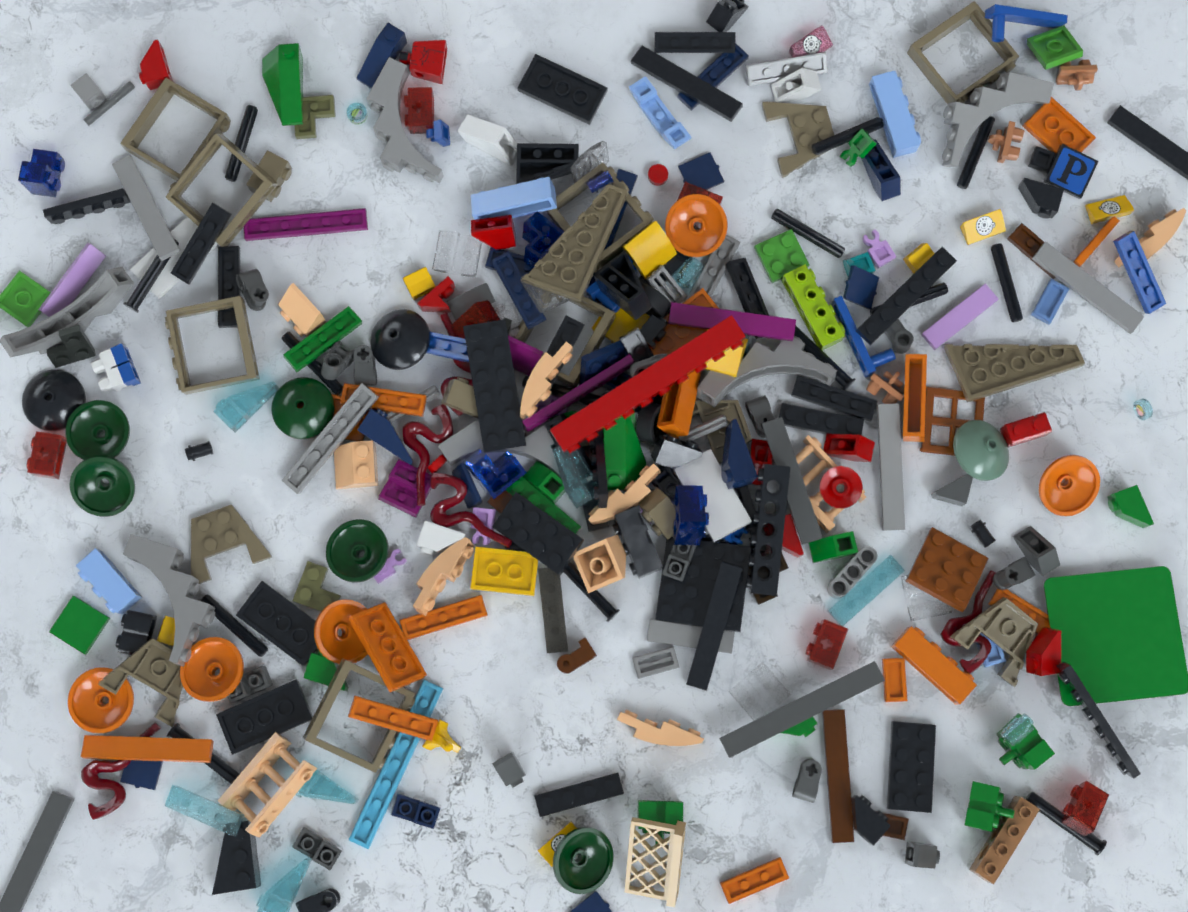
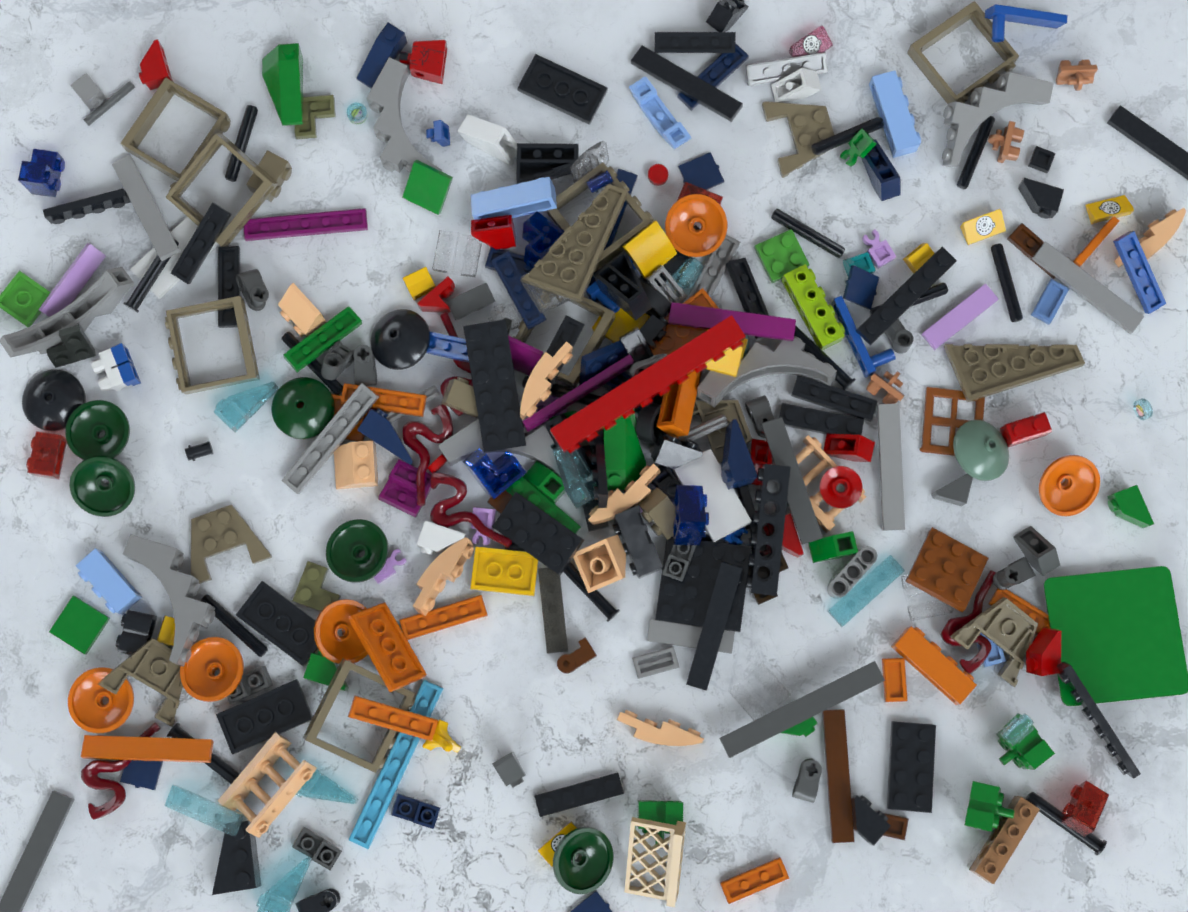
clear red brick [404,87,434,134] -> none
clear red brick [451,300,501,339] -> none
dark blue slope [452,462,483,509] -> none
clear red brick [805,619,848,670] -> none
orange brick [903,354,927,442] -> none
dark grey slope [905,841,940,869] -> none
black pin [970,519,996,548] -> none
orange tile [1023,97,1096,155] -> none
bright green plate [1027,25,1083,70] -> none
tile [1043,144,1099,199] -> none
none -> green tile [402,160,453,215]

